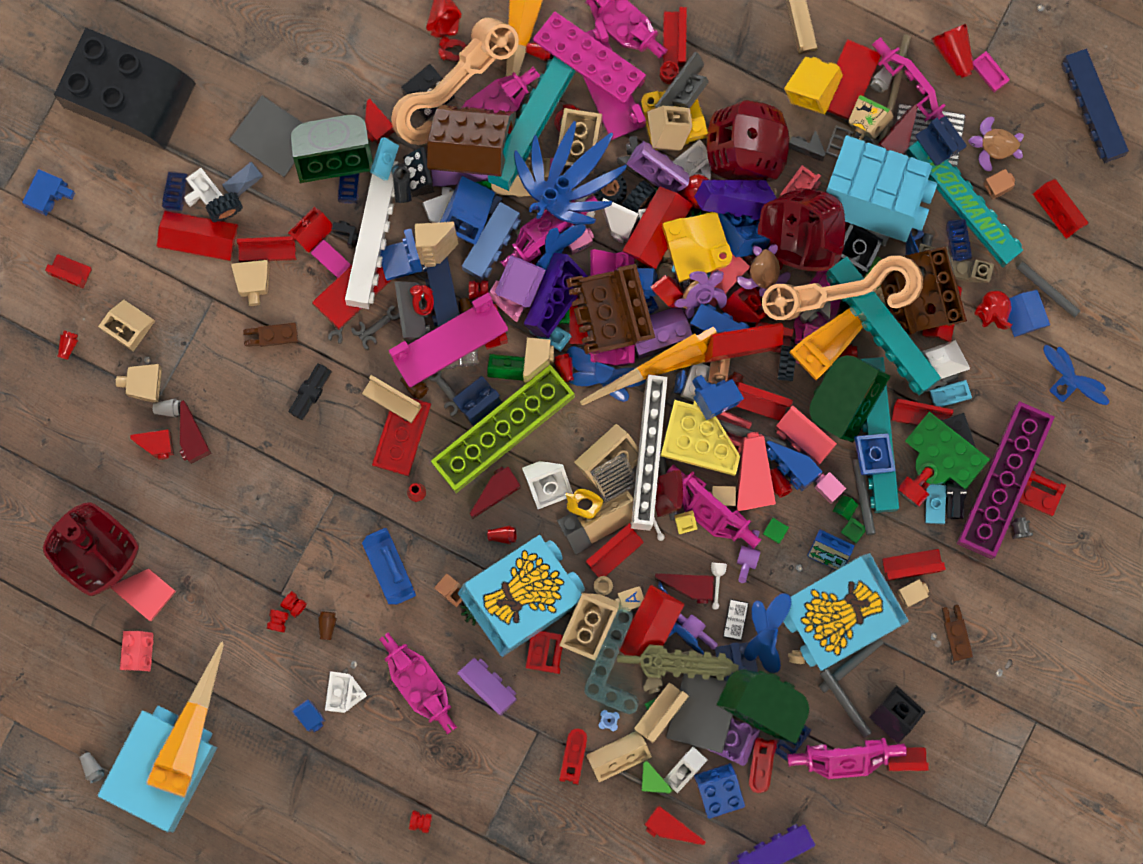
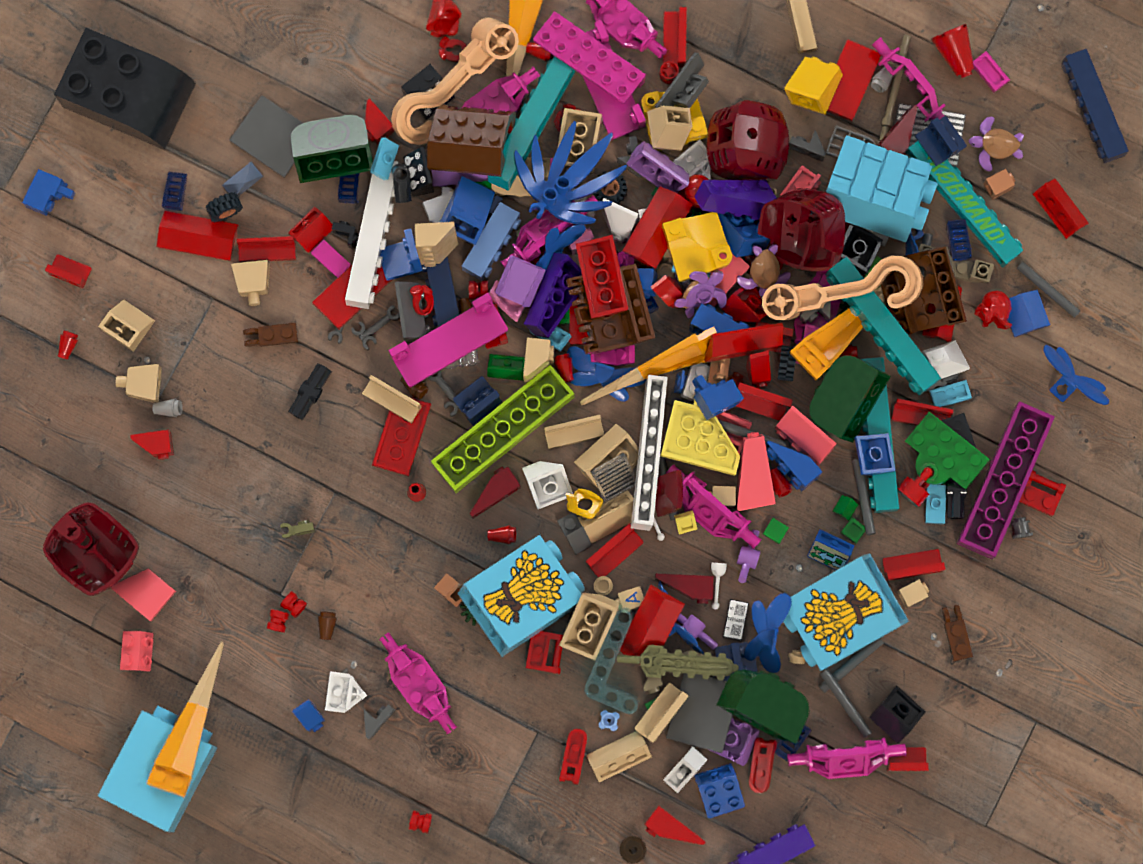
light grey cone [79,753,104,783] -> none
dark red slope [179,400,212,464] -> none
white plate [184,168,223,207] -> none
blue piece [362,528,416,604] -> none
medium lavender slope [457,658,517,716] -> none
black wheel [622,180,656,213] -> none
medium lavender slope [635,307,693,359] -> none
bright green slope [642,761,672,793] -> none
bright pink brick [815,472,846,504] -> none
tan torso [849,95,894,140] -> none
none -> olive plate [280,520,316,538]
none -> dark grey slope [364,704,396,740]
none -> tan panel [544,415,604,450]
none -> red slope [576,235,629,319]
none -> dark brown cone [620,836,646,864]
none -> red slope [746,351,771,389]

